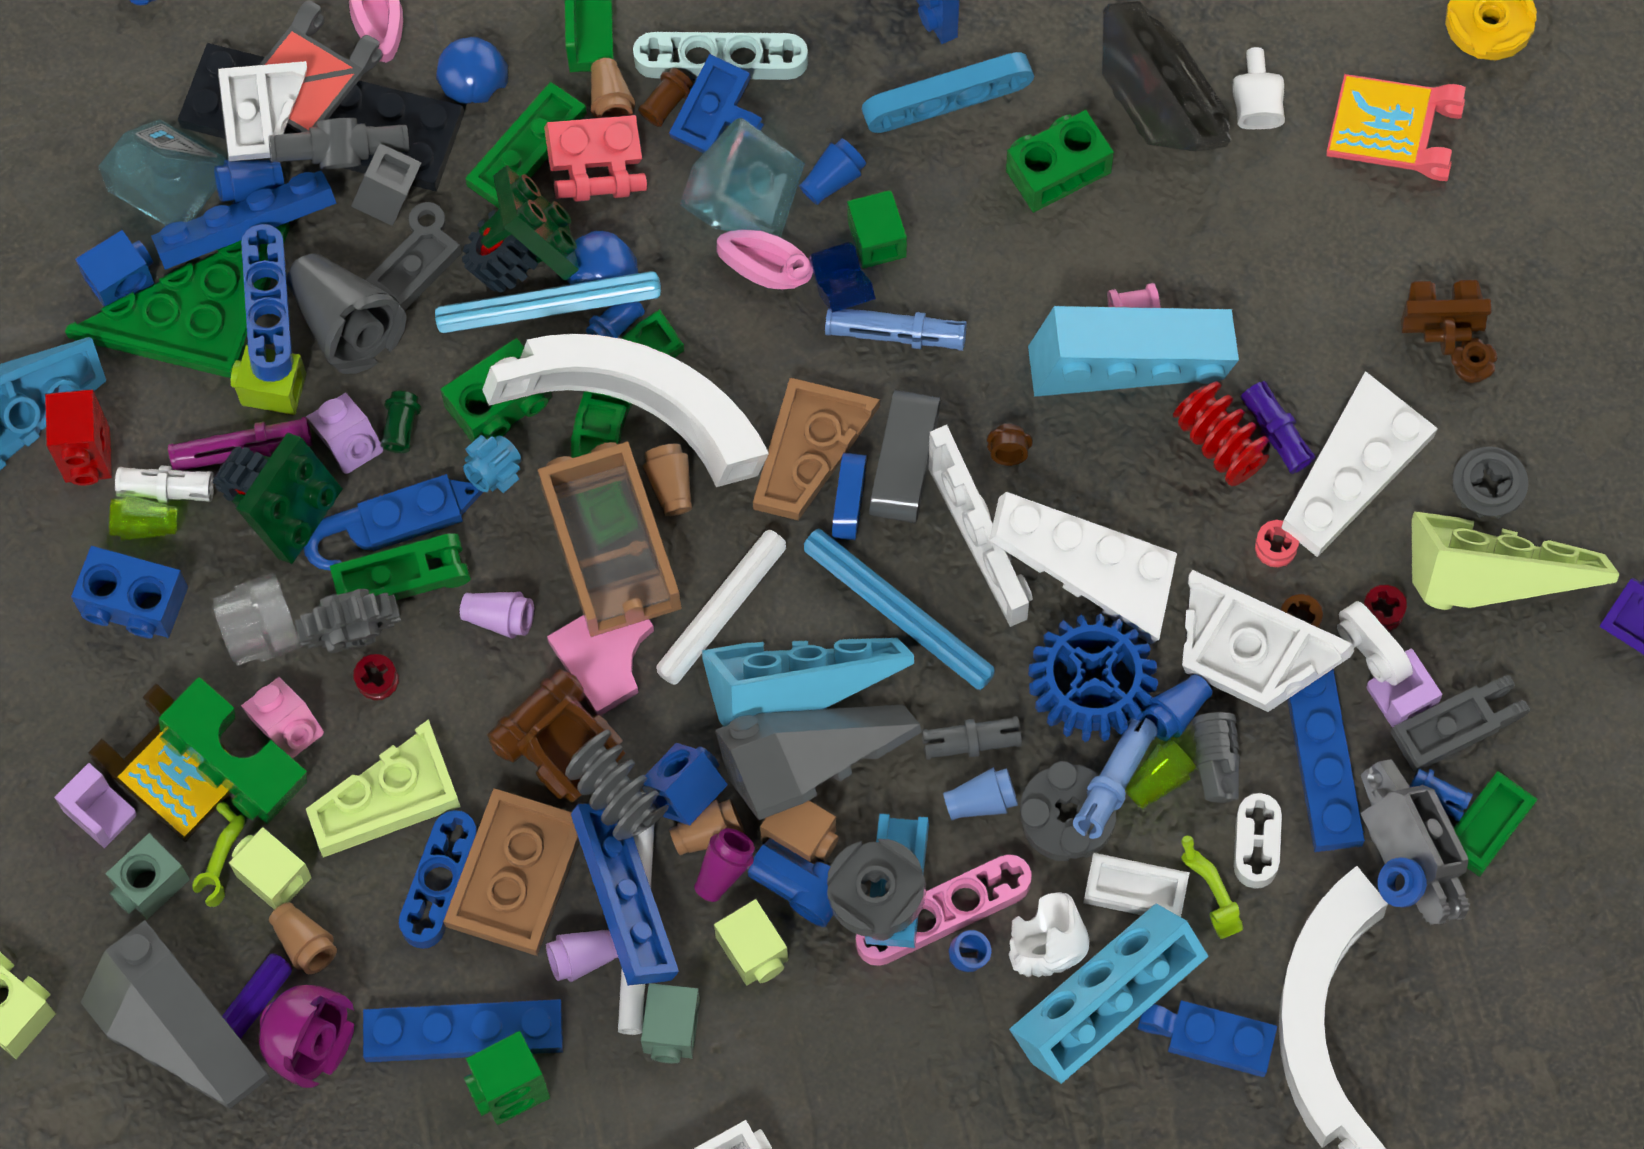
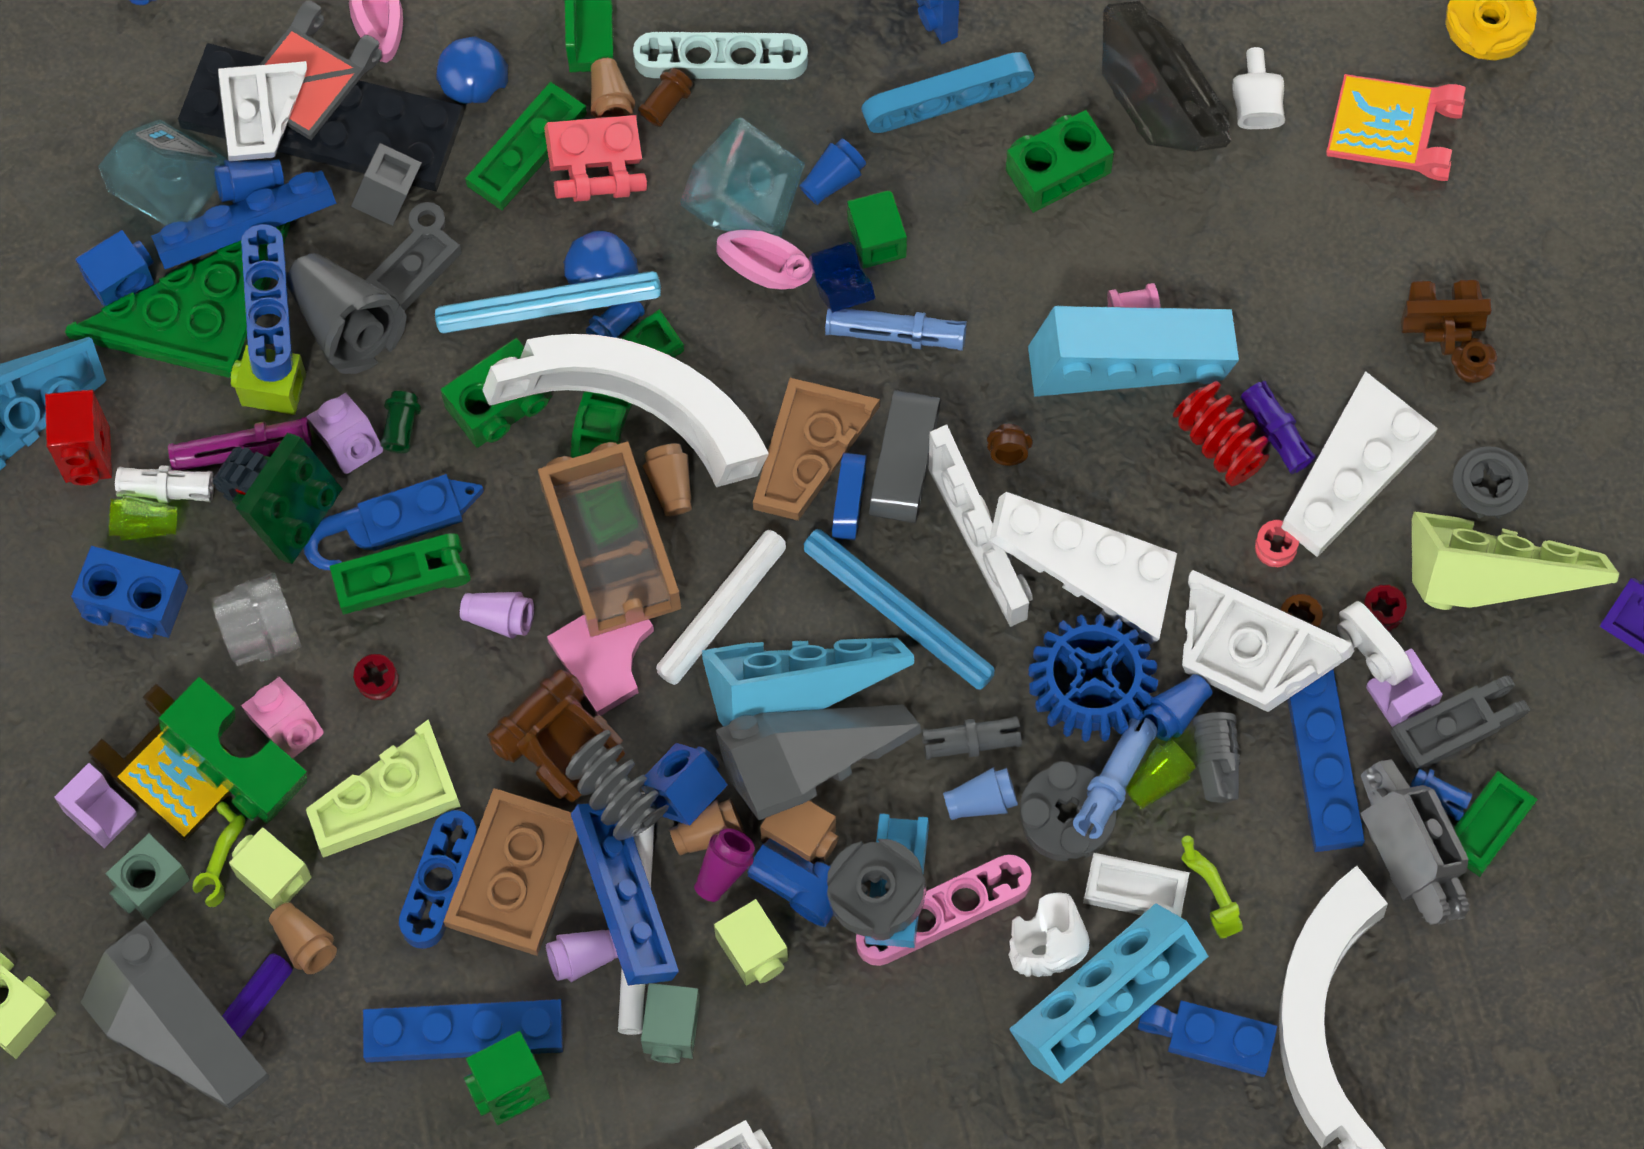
magenta cylinder [259,985,354,1088] -> none
dark grey pin [268,118,409,169] -> none
dark grey gear [295,589,401,653] -> none
dark green plate [462,165,579,292] -> none
dark azure gear [463,435,521,493] -> none
blue plate [669,54,764,157] -> none
blue hinge [948,930,991,972] -> none
white beam [1234,793,1282,889] -> none
blue plate [1378,857,1427,908] -> none

